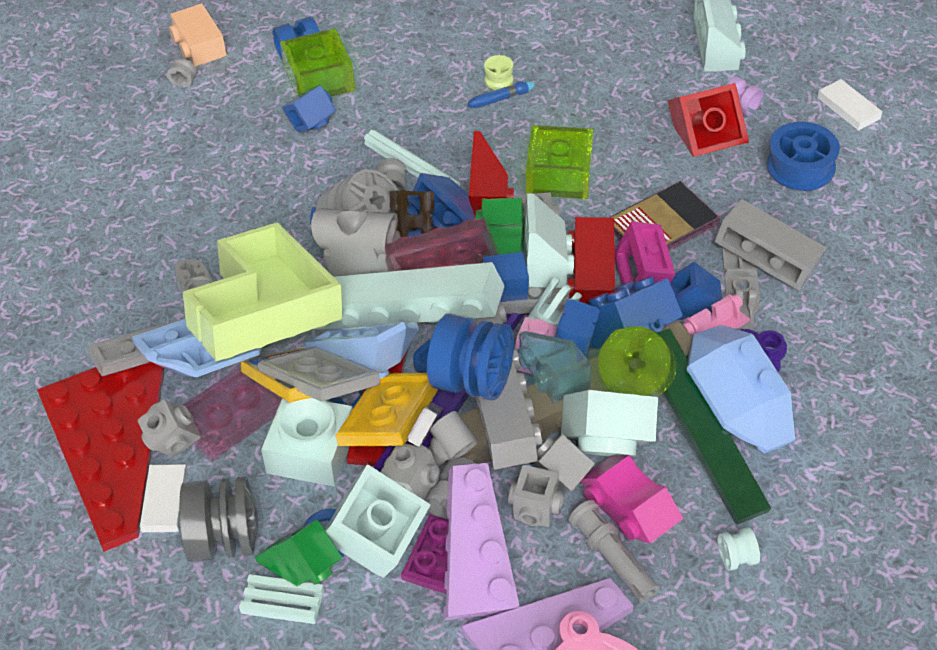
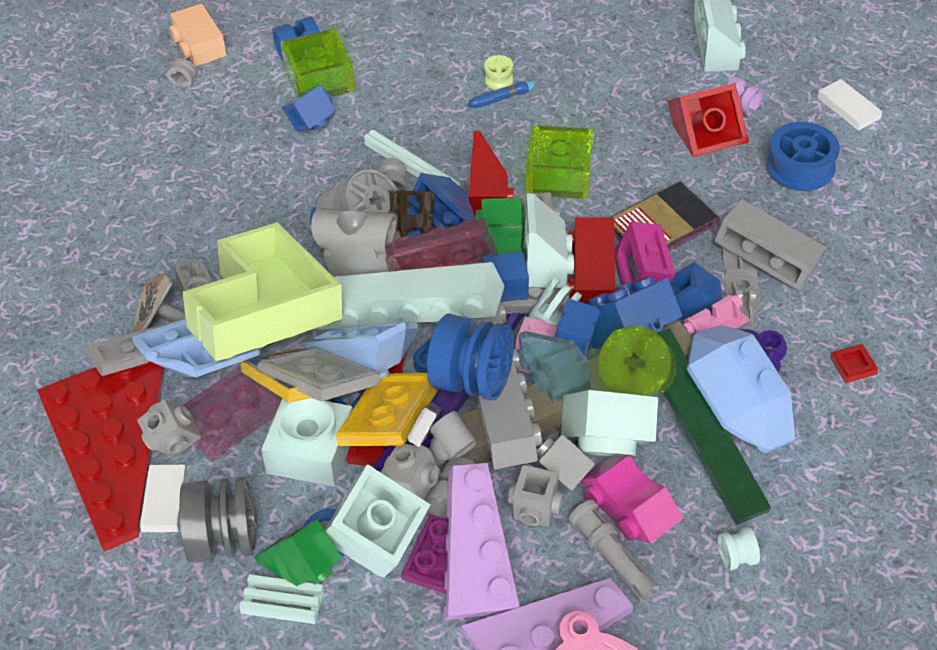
none -> shield [134,274,185,332]
none -> red tile [830,344,878,384]

